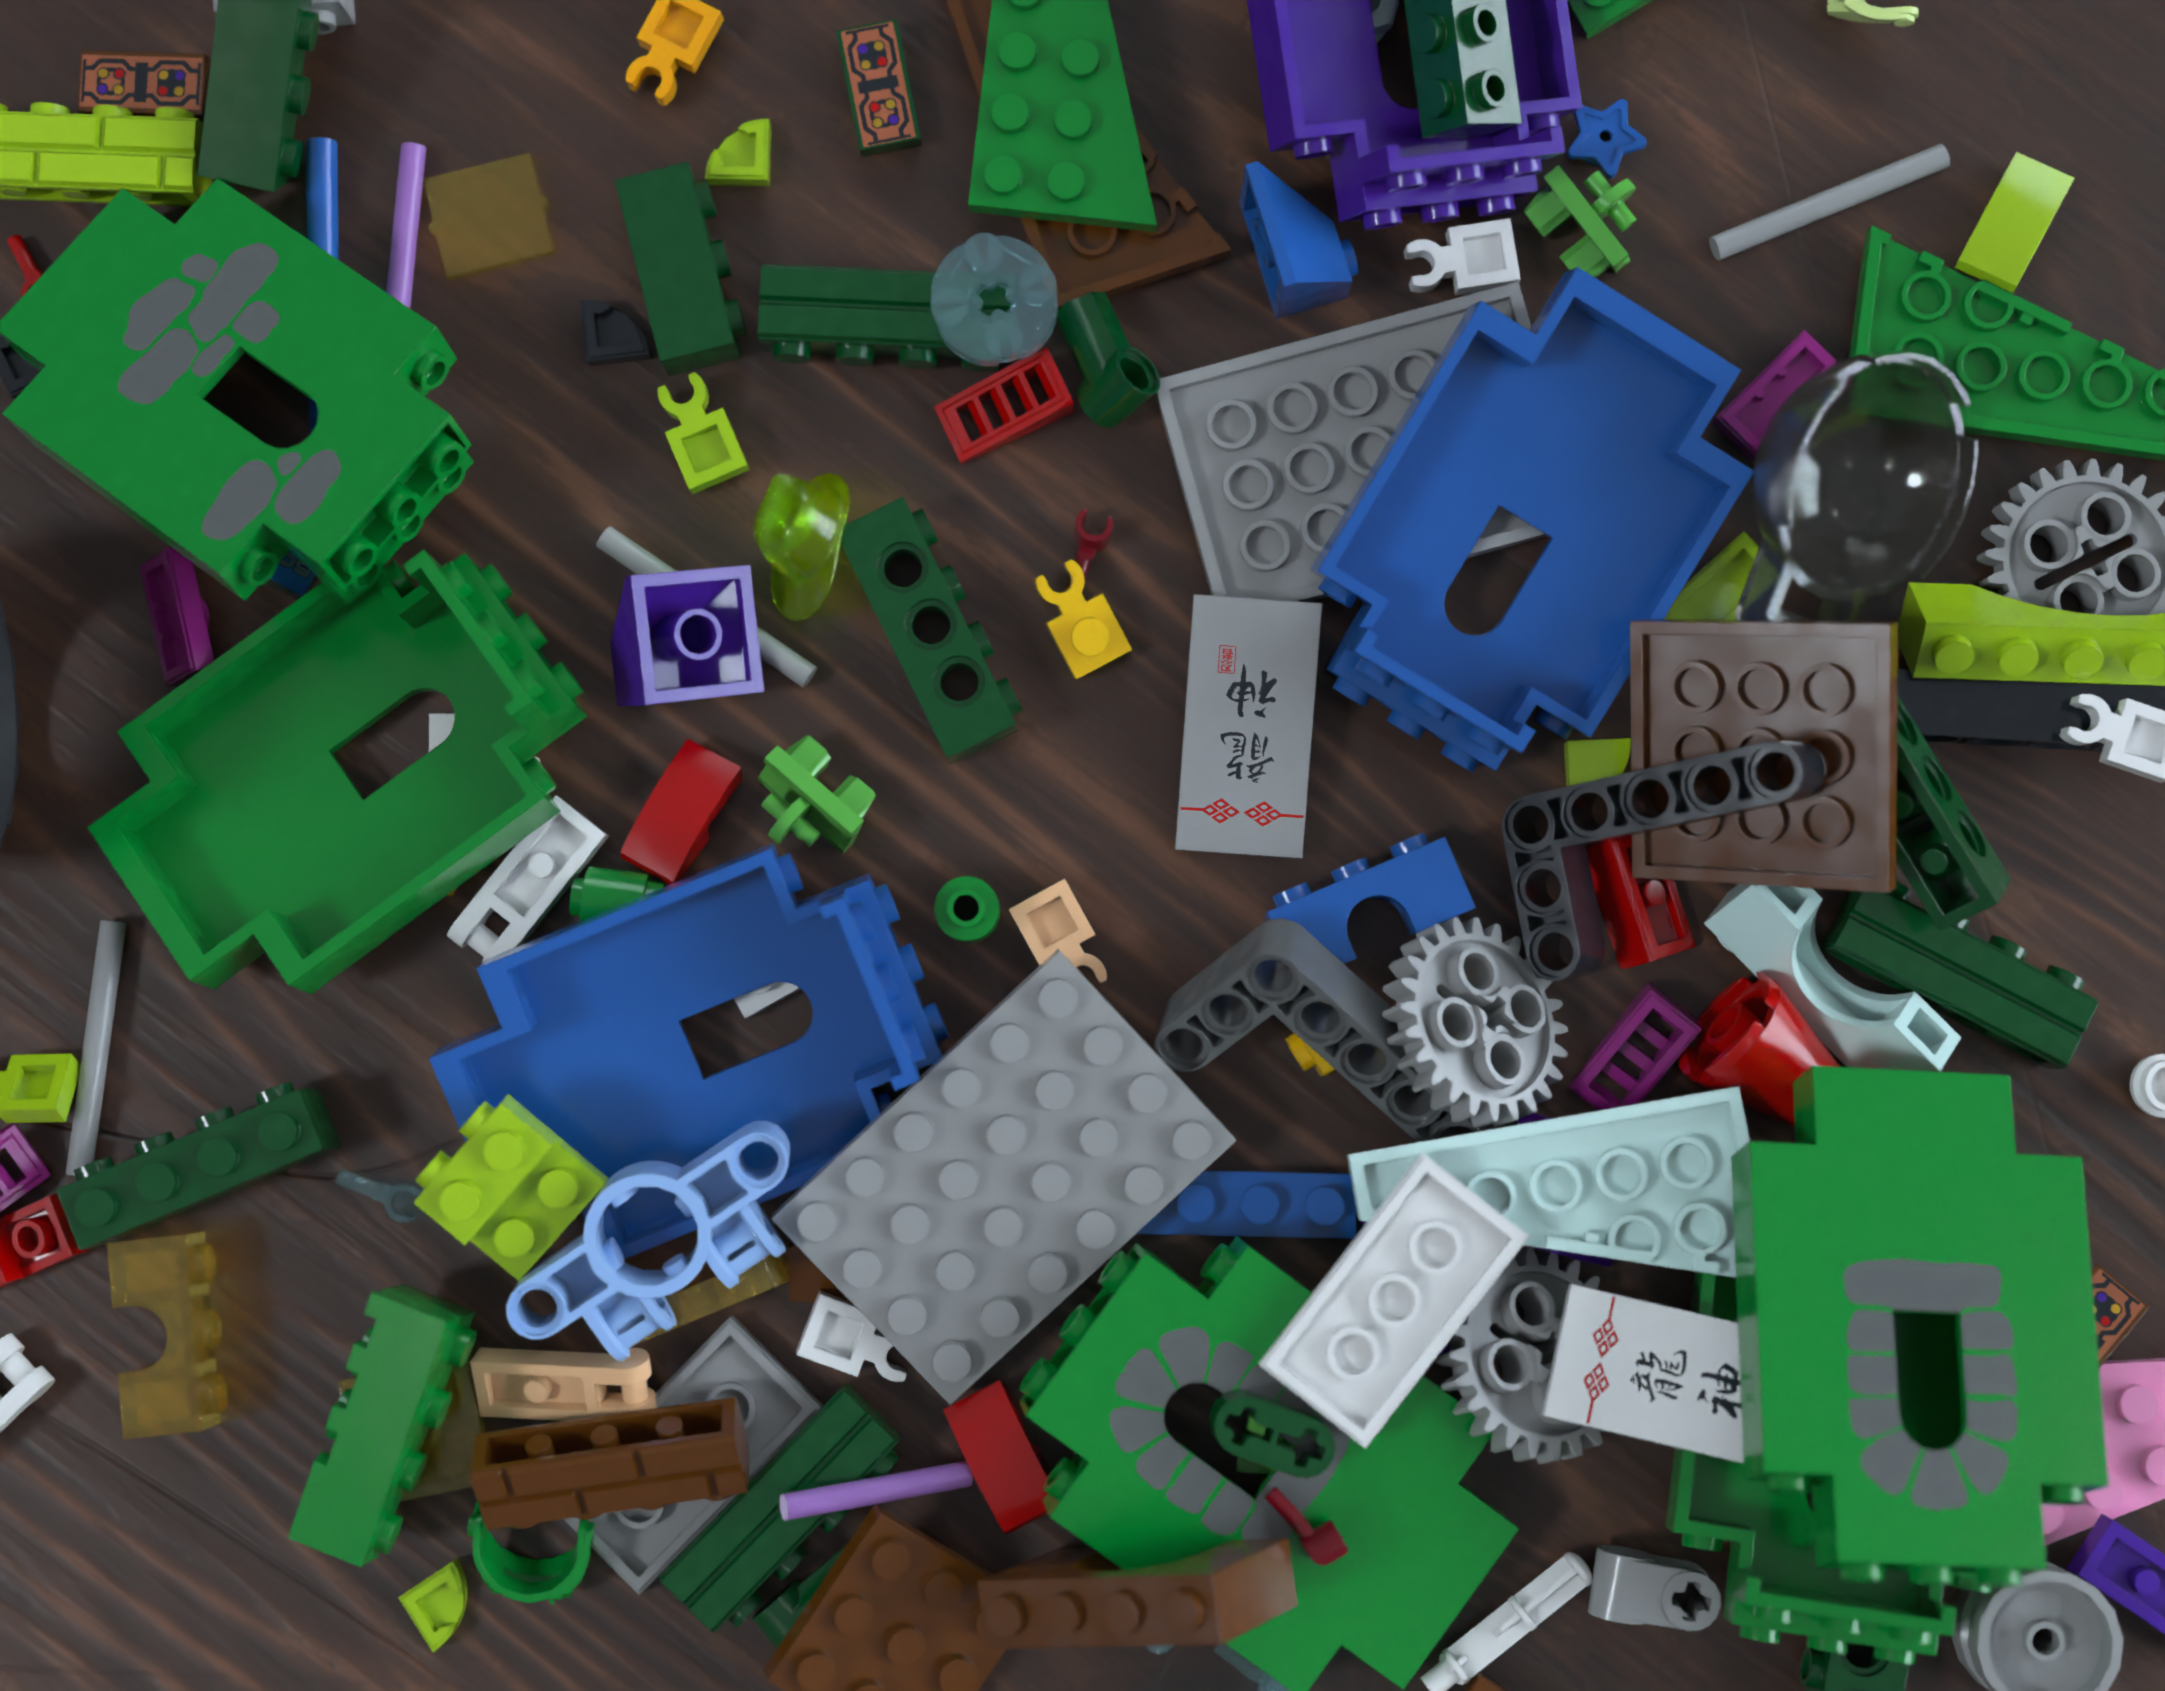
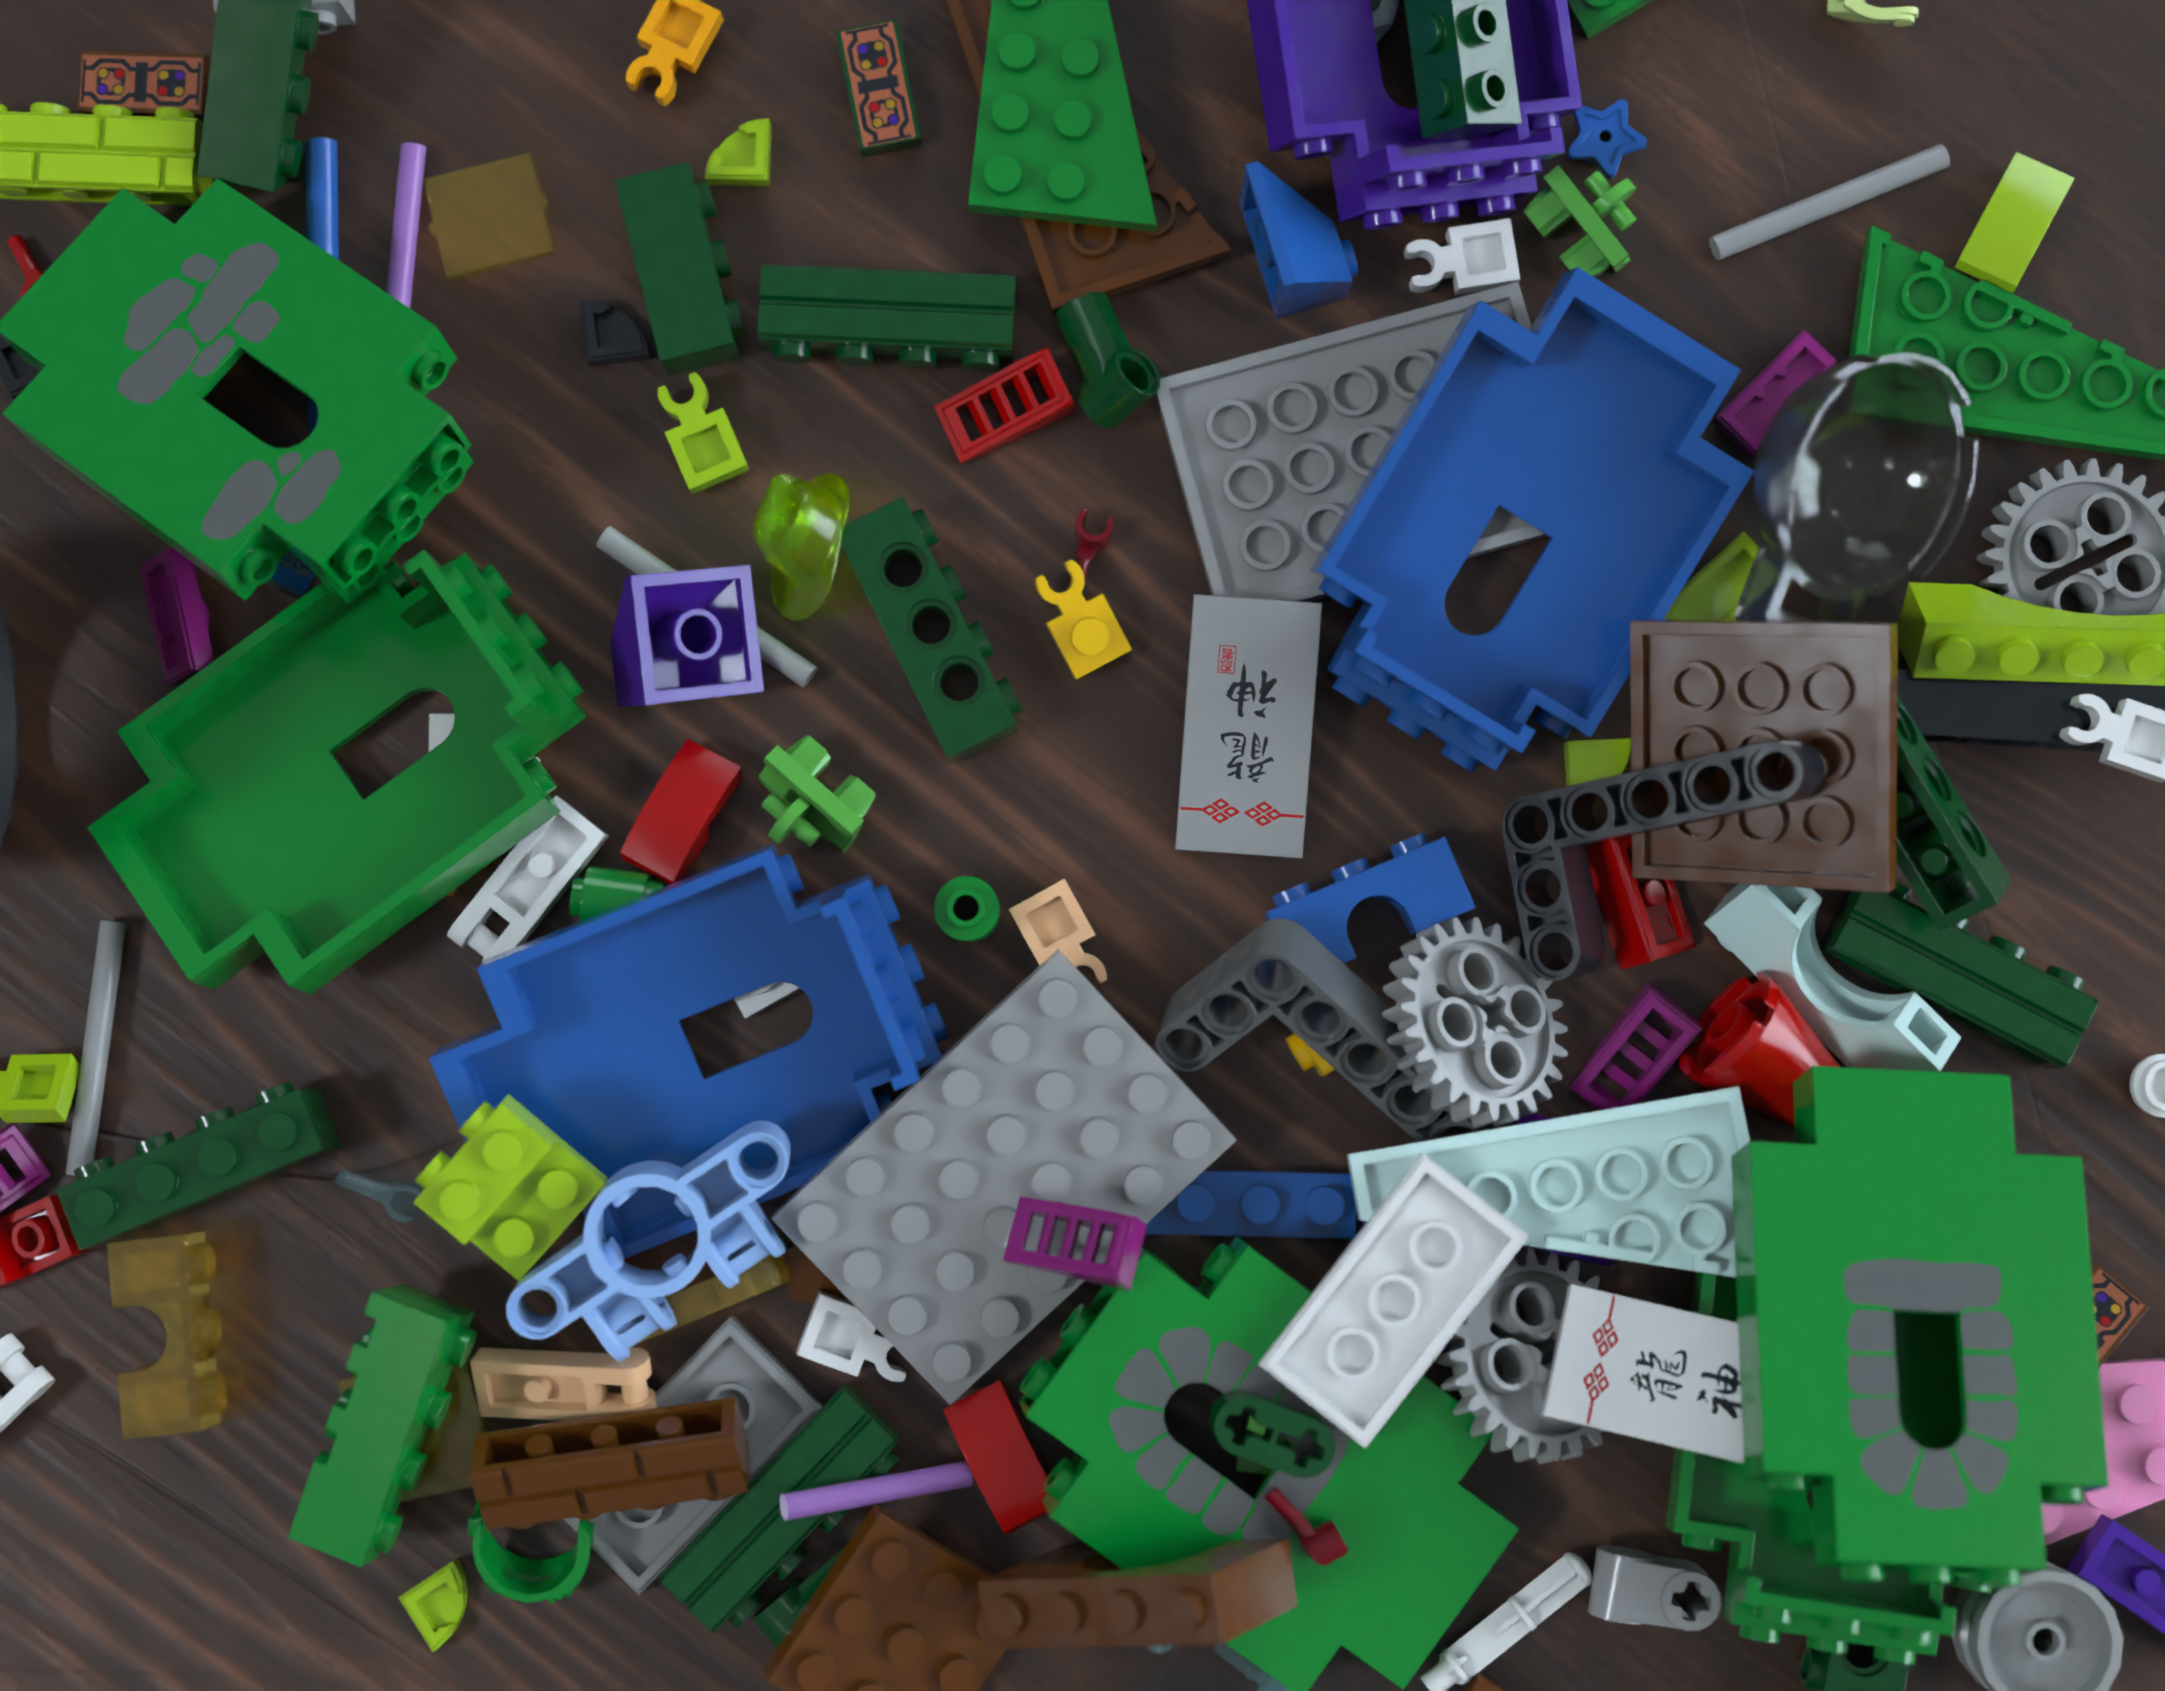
clear light blue plate [931,233,1058,366] -> none
none -> magenta slope [1003,1196,1147,1290]

